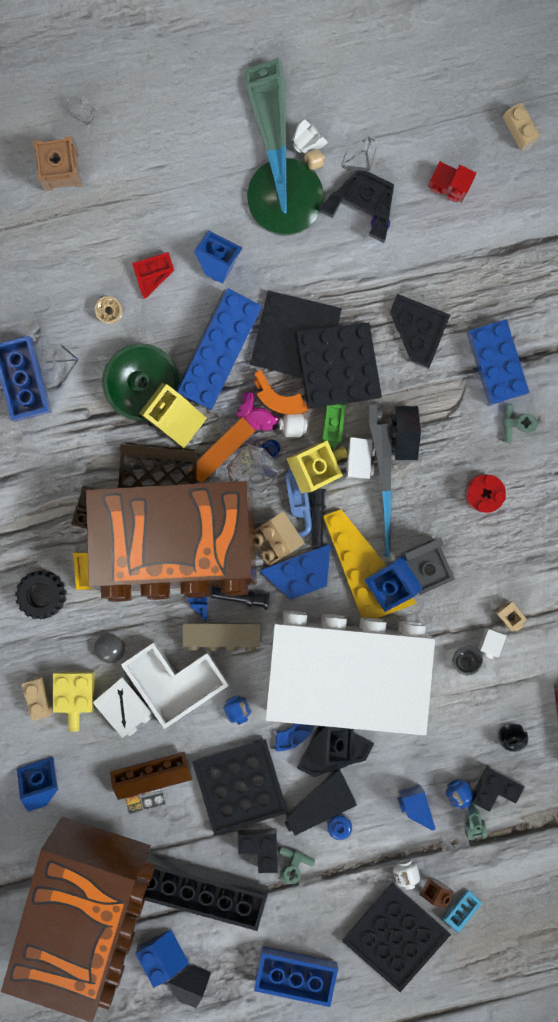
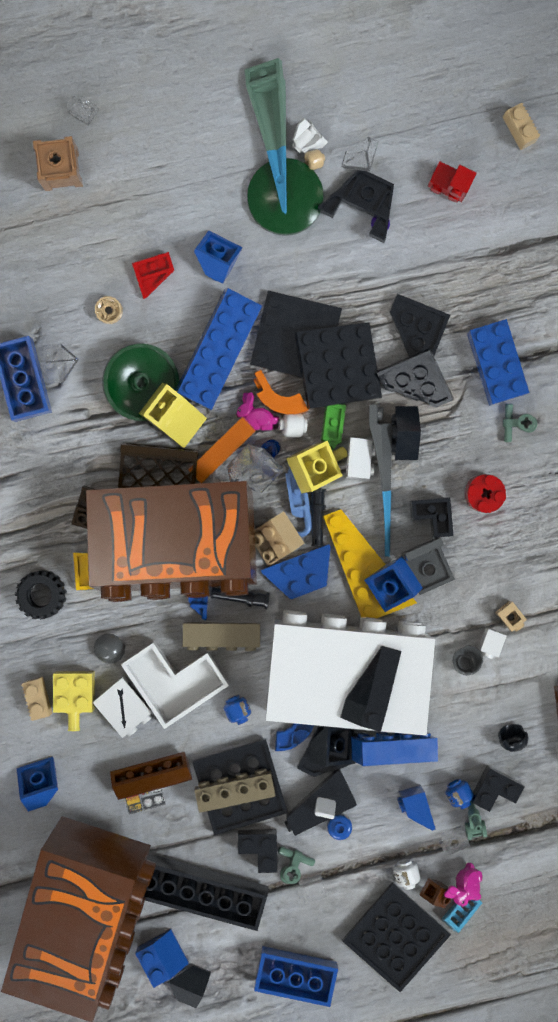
none -> dark tan brick [194,769,275,813]
none -> white slope [314,797,336,819]
none -> black wedge [340,646,402,732]
none -> blue brick [351,732,438,766]
none -> black plate [377,348,454,408]
none -> black brick [409,498,454,538]
none -> dark pink animal [444,862,483,907]

